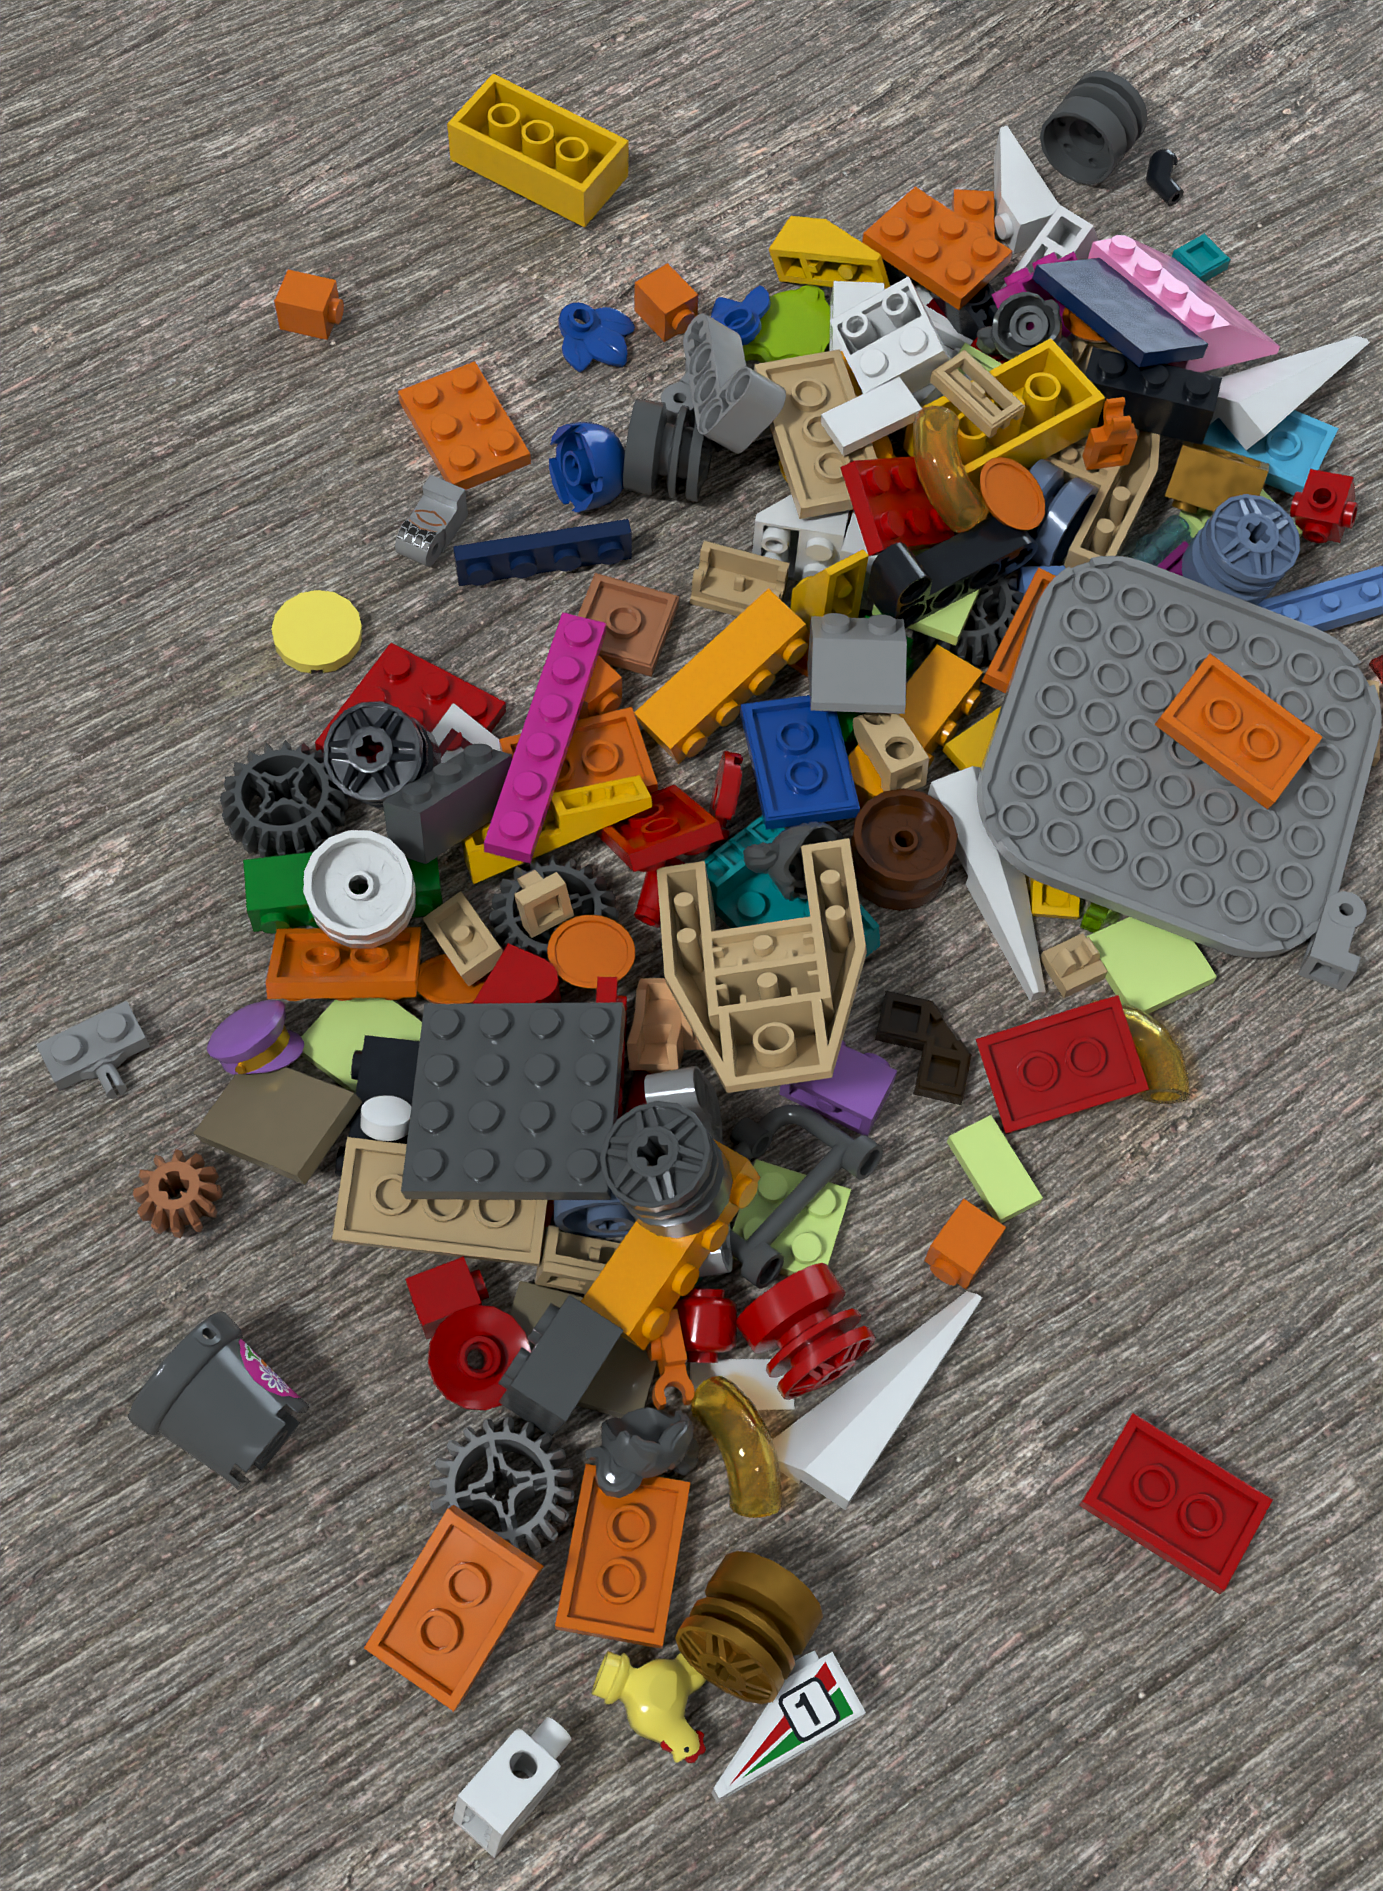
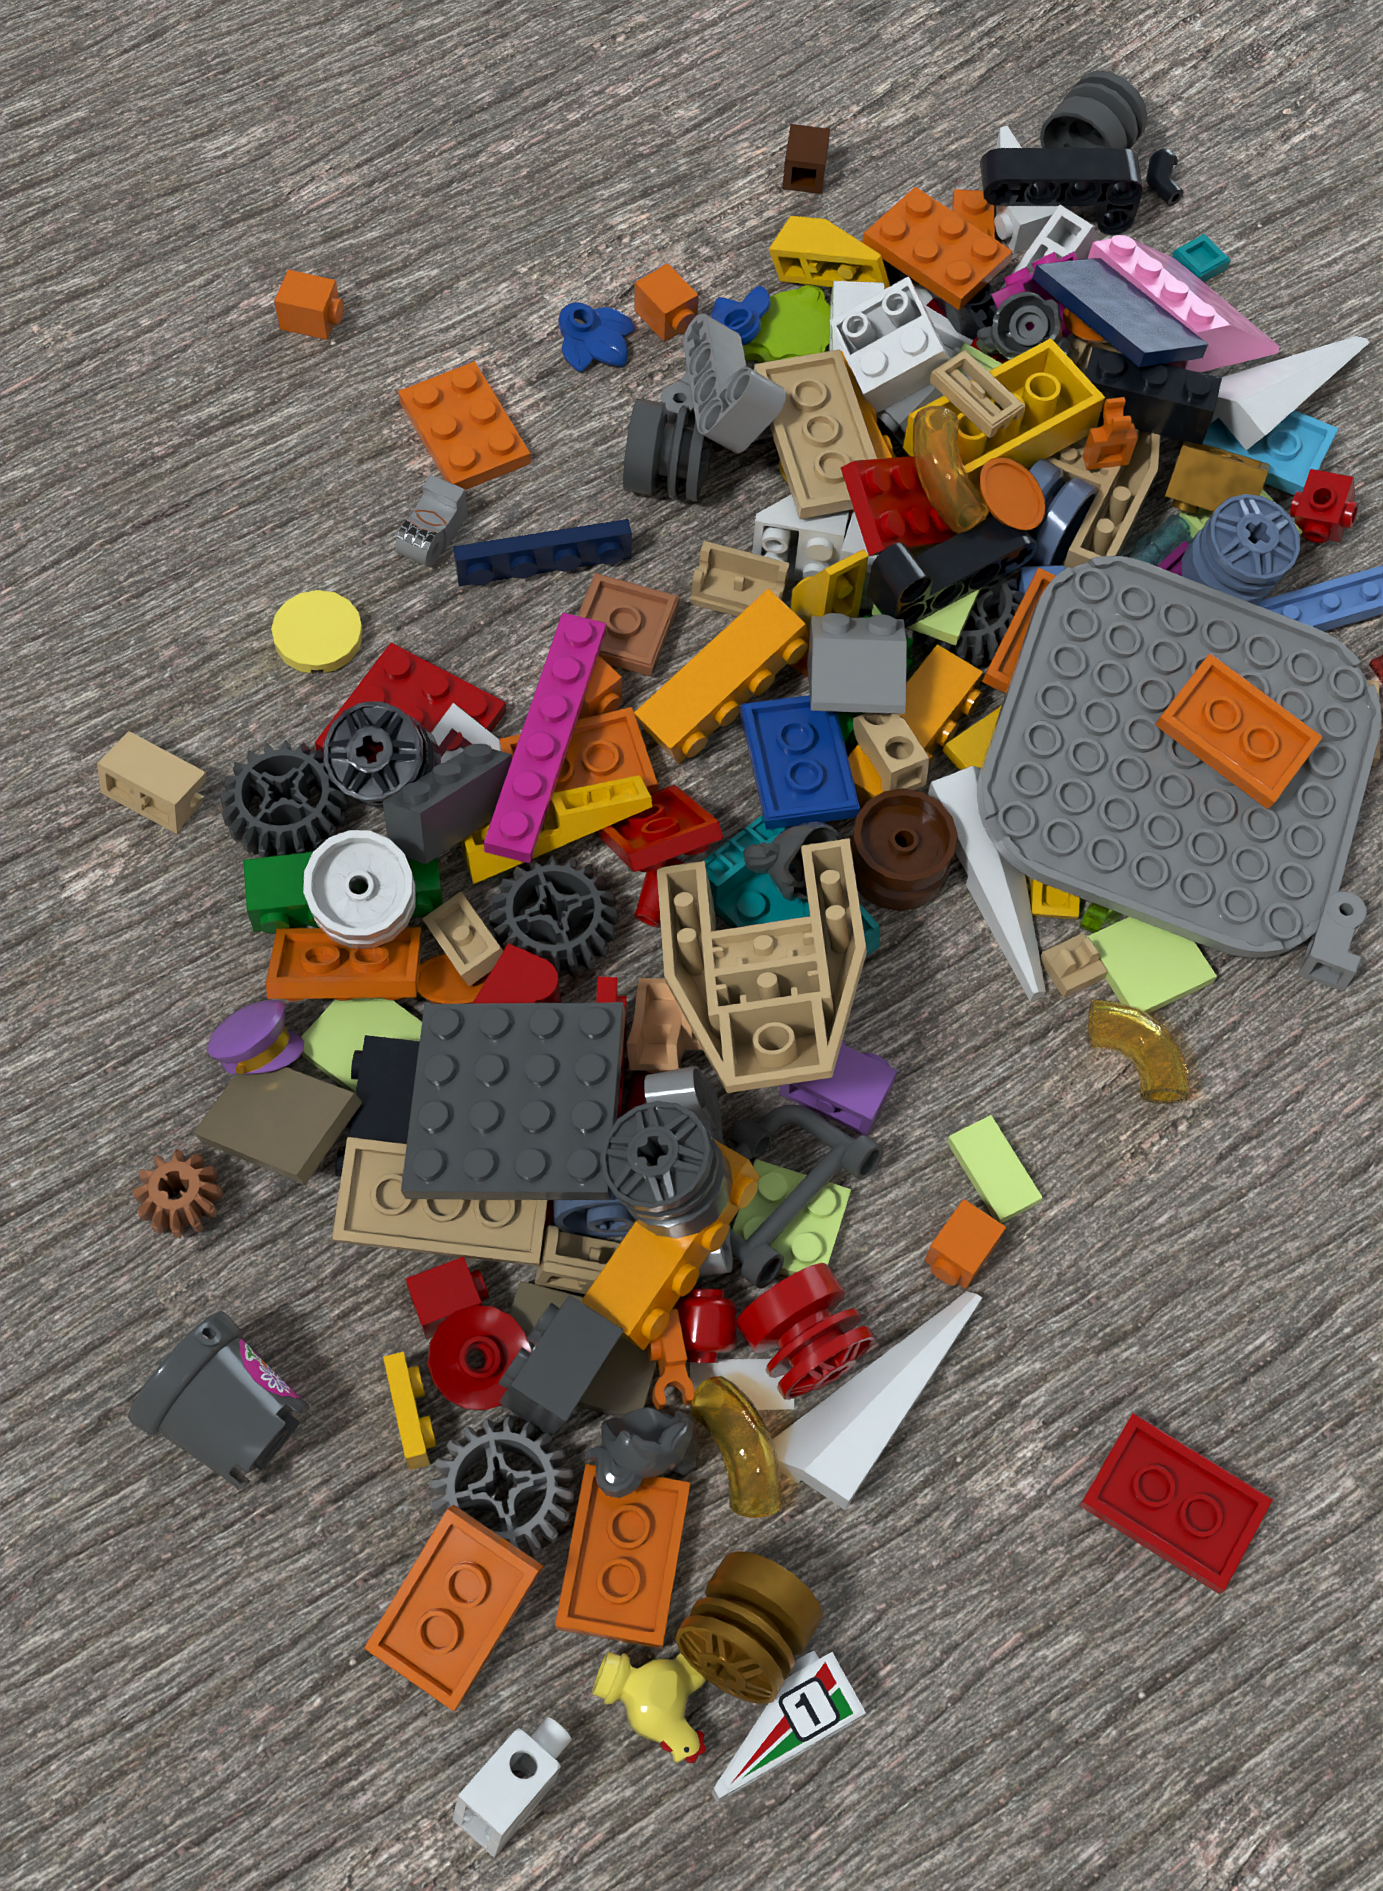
light grey plate [36,1000,150,1099] -> none
white tile [360,1096,411,1141] -> none
yellow brick [447,74,629,228] -> none
tan tile [514,870,574,938] -> none
orange piece [547,915,635,988] -> none
blue cylinder [549,422,625,512] -> none
red tile [709,751,743,845] -> none
white tile [821,376,922,456] -> none
dark brown tile [875,991,972,1105] -> none
red plate [975,995,1149,1133] -> none
none -> tan hinge [97,731,206,834]
none -> yellow plate [383,1351,437,1470]
none -> reddish brown brick [782,124,830,194]
none -> black beam [980,148,1143,235]

